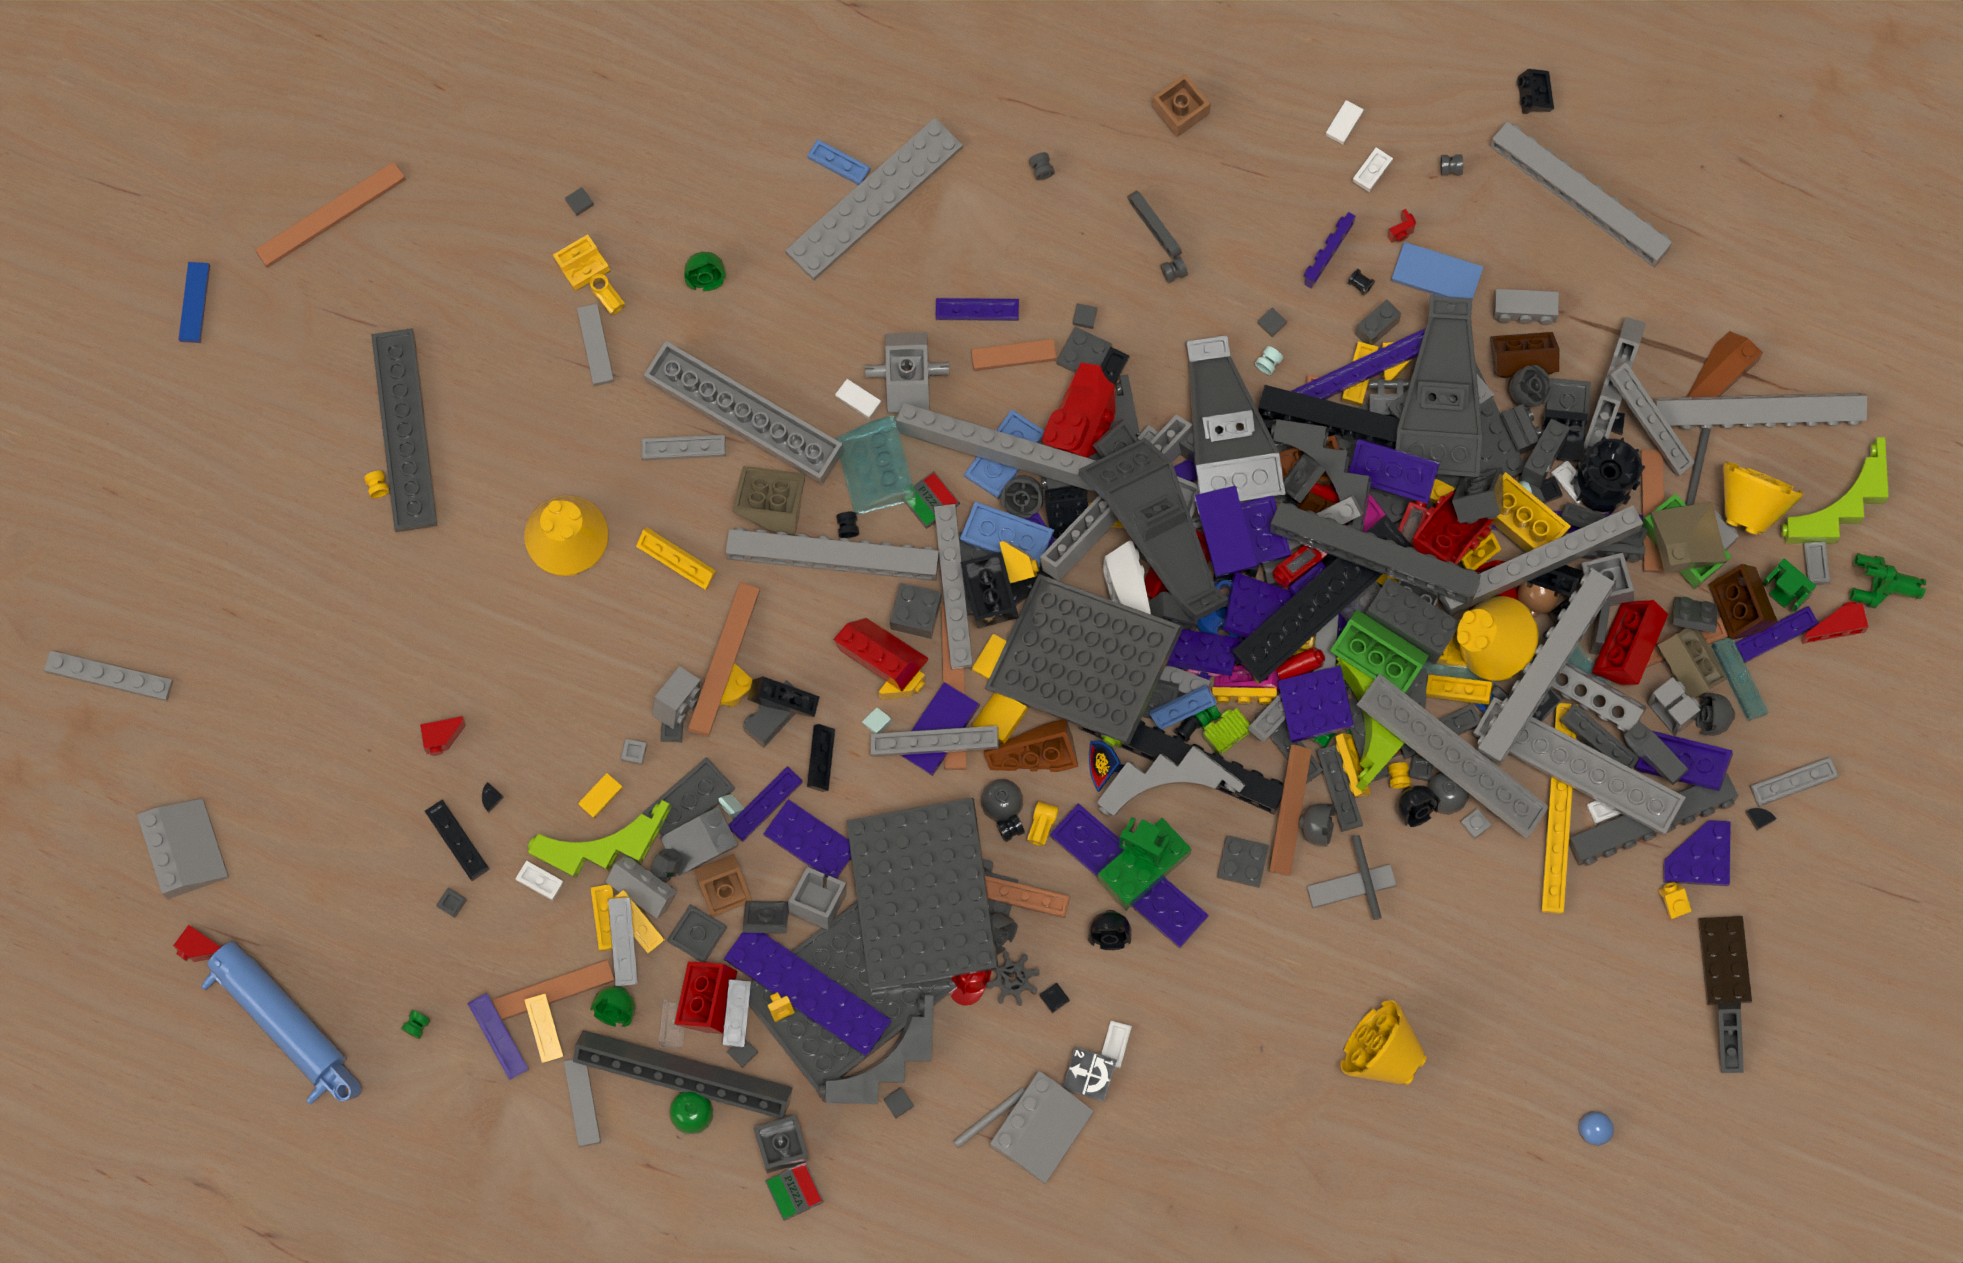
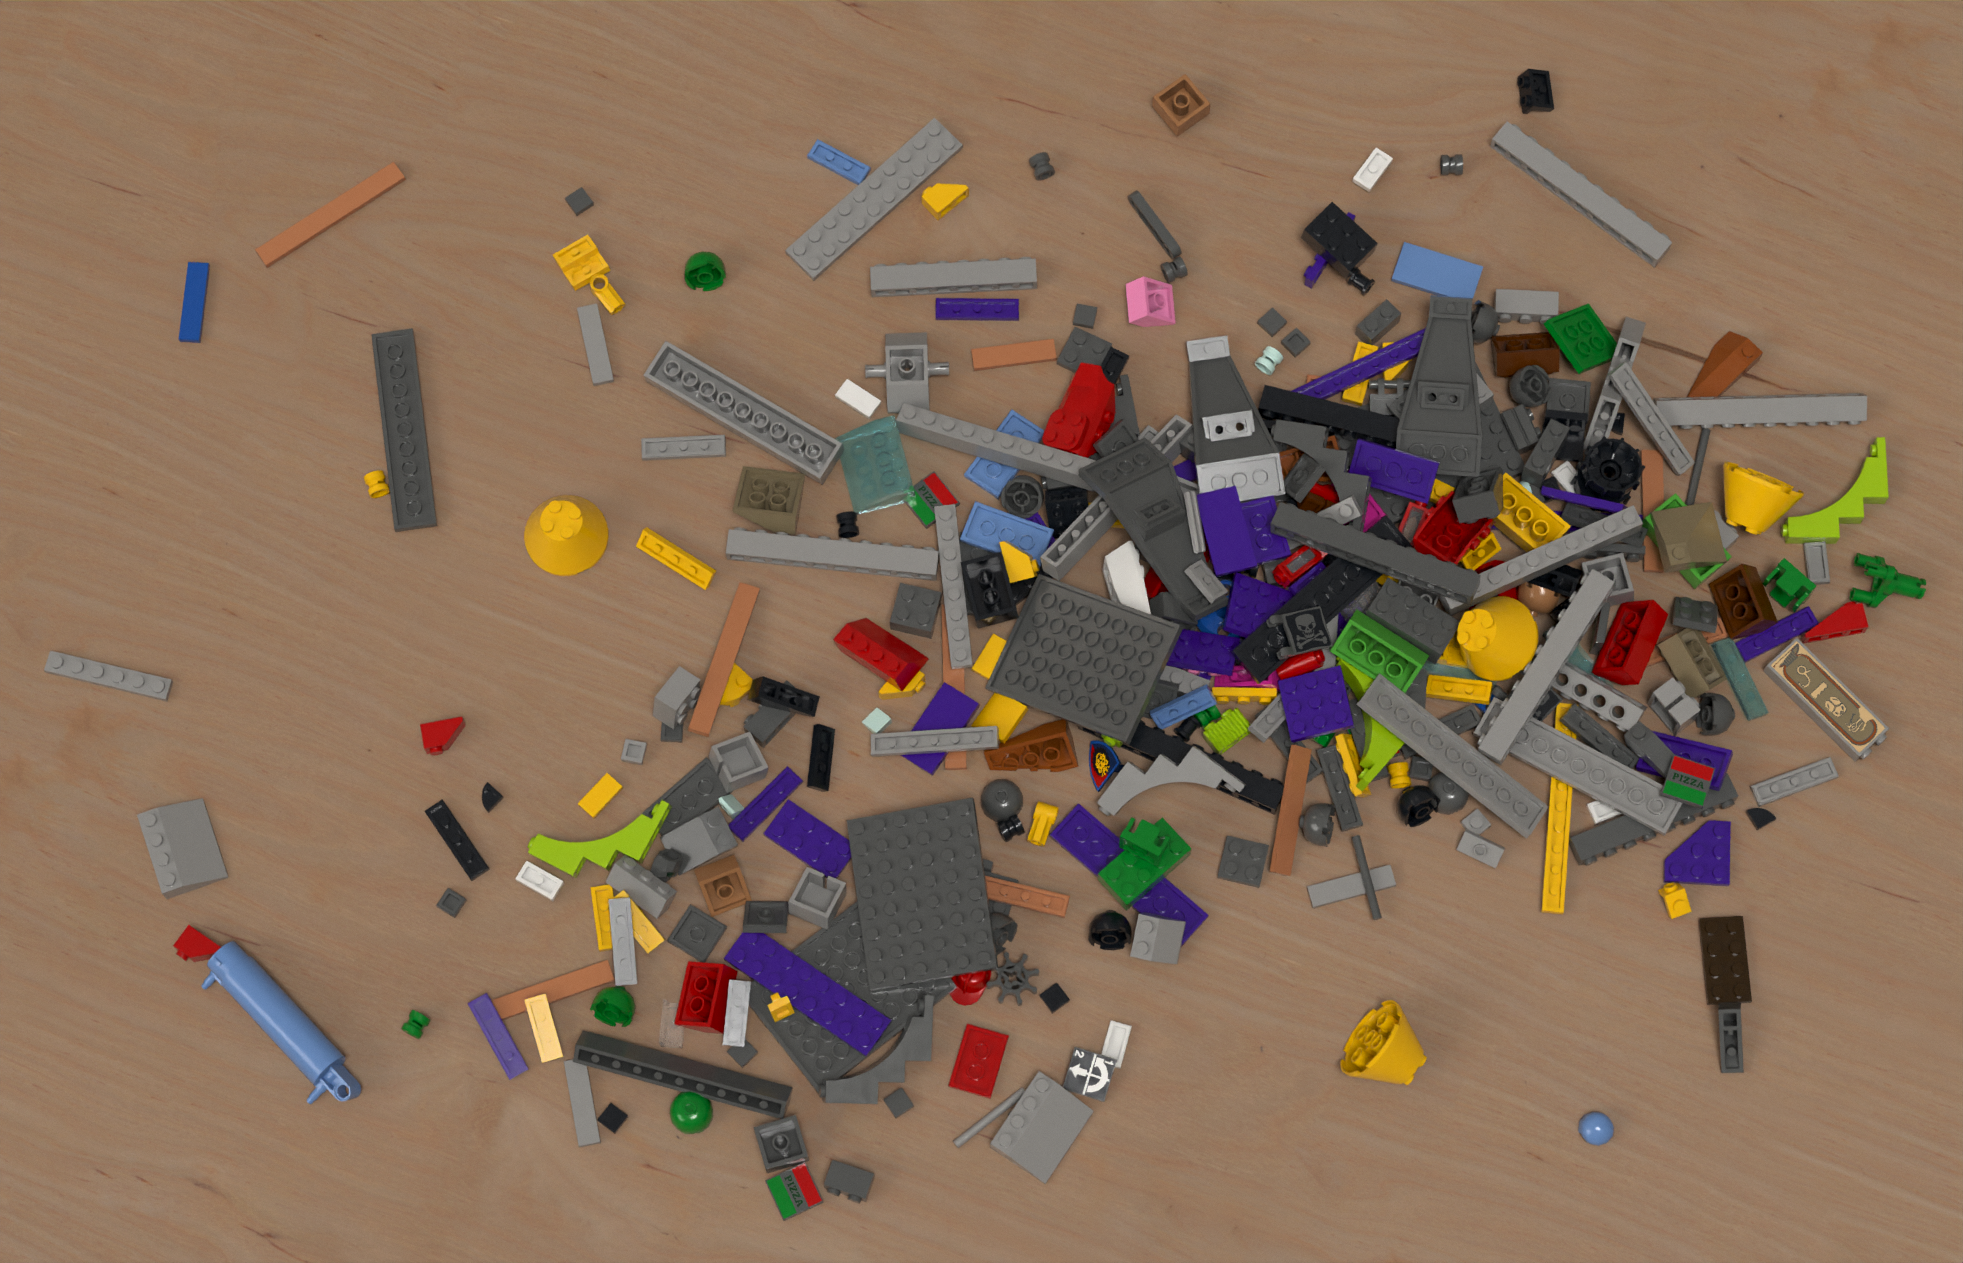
white tile [1326,100,1364,145] -> none
red bracket [1388,209,1416,243] -> none
none -> black tile [597,1103,628,1134]
none -> light grey piece [709,732,769,793]
none -> dark grey brick [824,1160,875,1204]
none -> light grey brick [870,257,1037,297]
none -> yellow slope [921,183,969,221]
none -> red tile [948,1024,1009,1099]
none -> bright pink slope [1126,276,1176,327]
none -> light grey slope [1130,912,1186,964]
none -> light grey axle [1184,491,1206,554]
none -> light grey plate [1184,559,1228,604]
none -> flag [1266,606,1333,660]
none -> dark grey tile [1281,327,1311,358]
none -> black brick [1301,202,1378,279]
none -> light grey plate [1456,829,1505,868]
none -> dark grey cylinder [1471,300,1500,343]
none -> dark purple tile [1541,486,1628,513]
none -> green plate [1544,303,1617,374]
none -> tile [1660,755,1715,809]
none -> brick [1763,638,1889,762]

